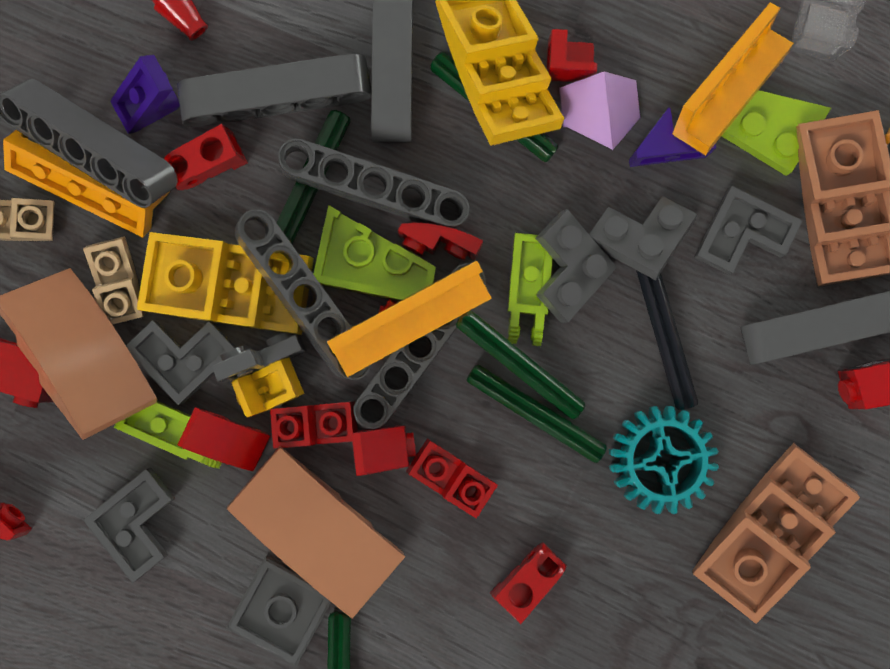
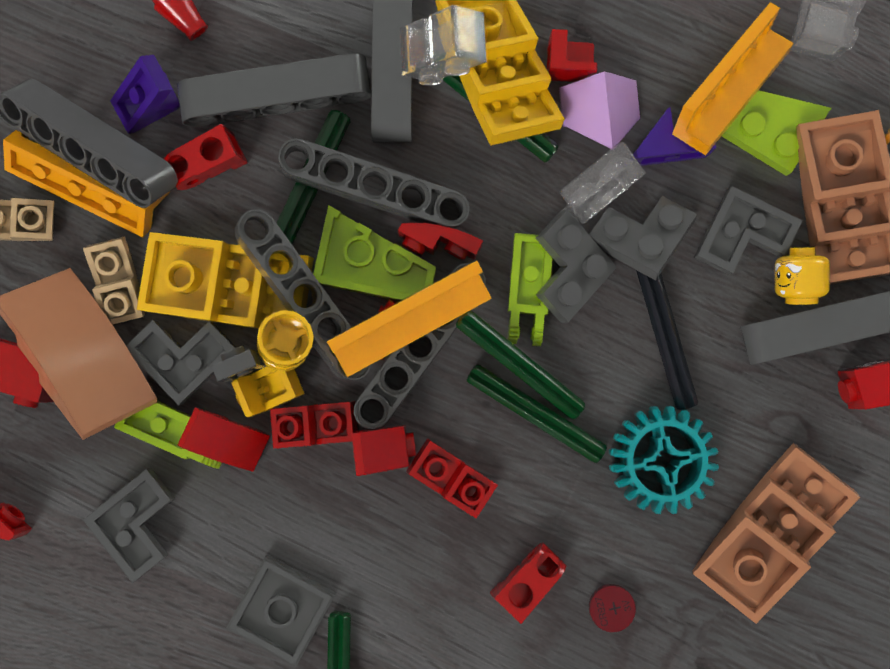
nougat slope [227,446,405,619] -> none
none -> yellow wheel [257,310,314,372]
none -> clear piece [400,5,486,85]
none -> clear bracket [560,142,646,224]
none -> dark red piece [589,584,636,632]
none -> yellow head [775,247,830,305]

